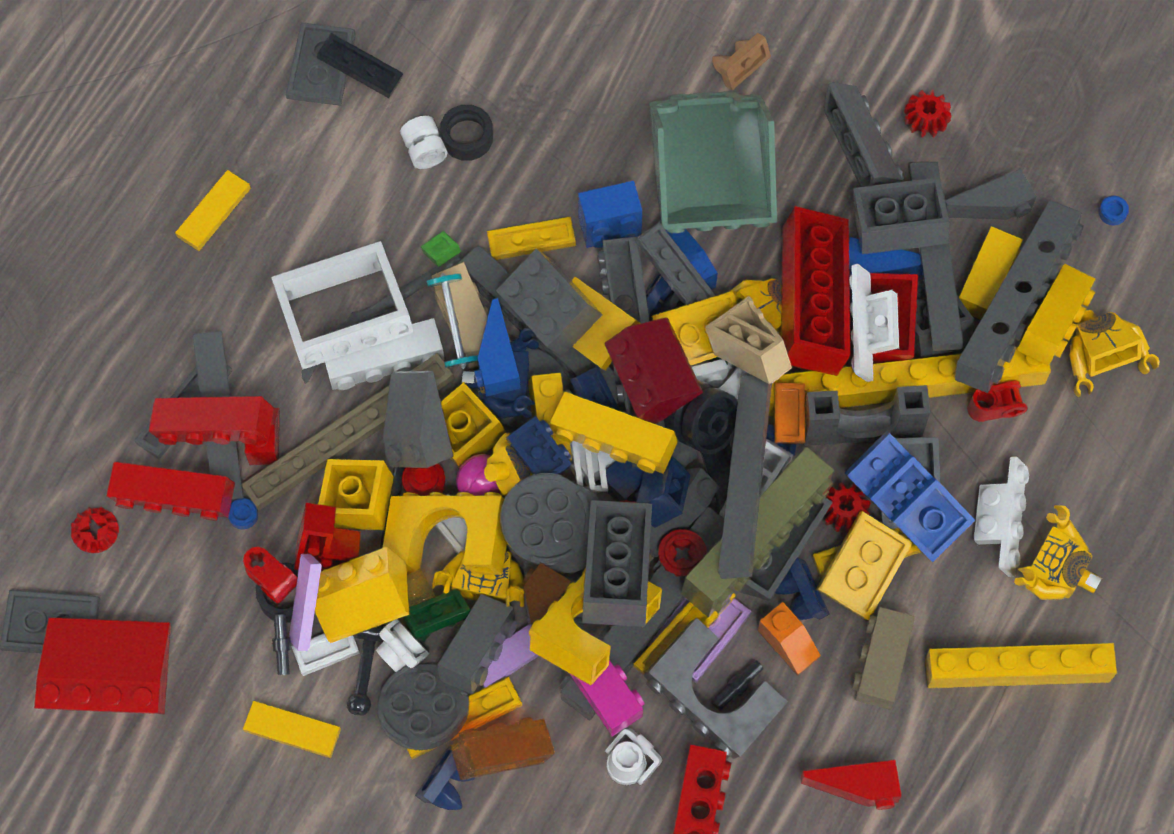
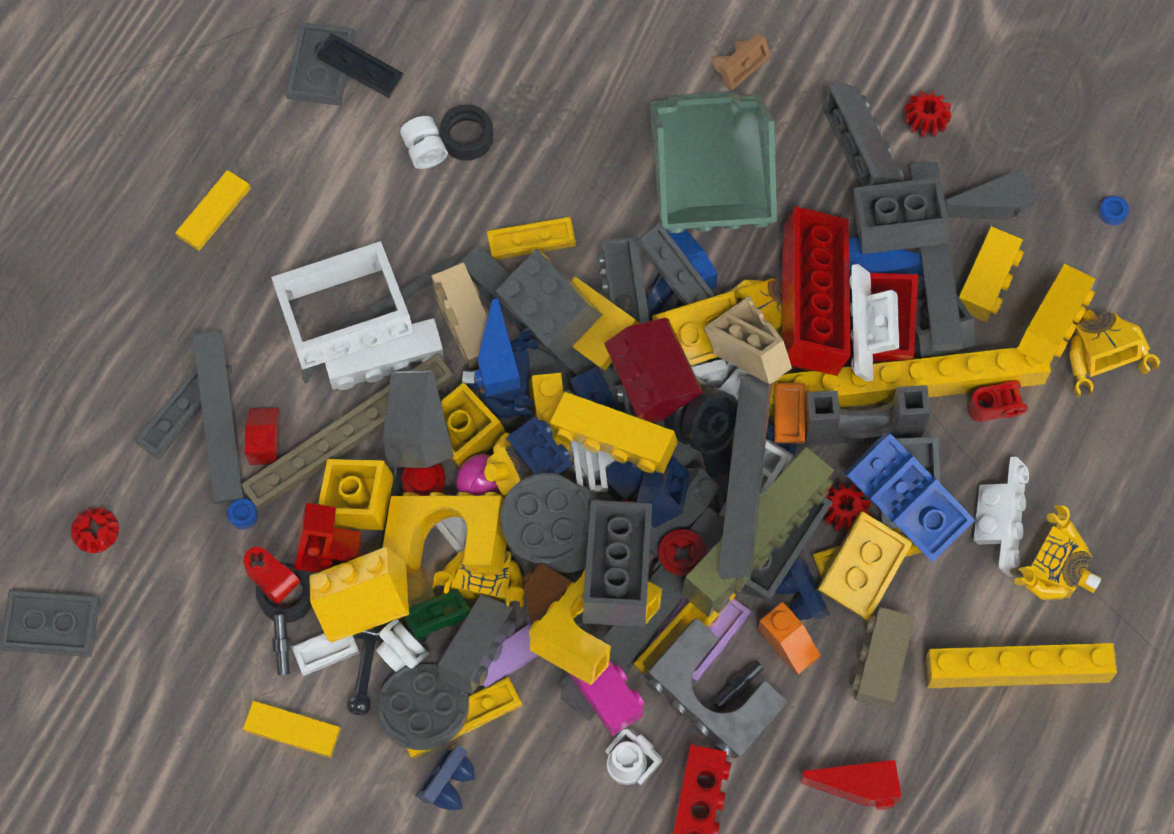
red slope [34,618,171,715] -> none
red brick [106,462,235,521] -> none
red brick [149,396,274,445] -> none
lavender tile [289,554,322,651] -> none
bright green tile [421,231,461,267] -> none
axle [427,273,478,369] -> none
clear orange brick [450,717,555,780] -> none
blue brick [578,181,642,248] -> none
dark grey piece [955,200,1084,393] -> none

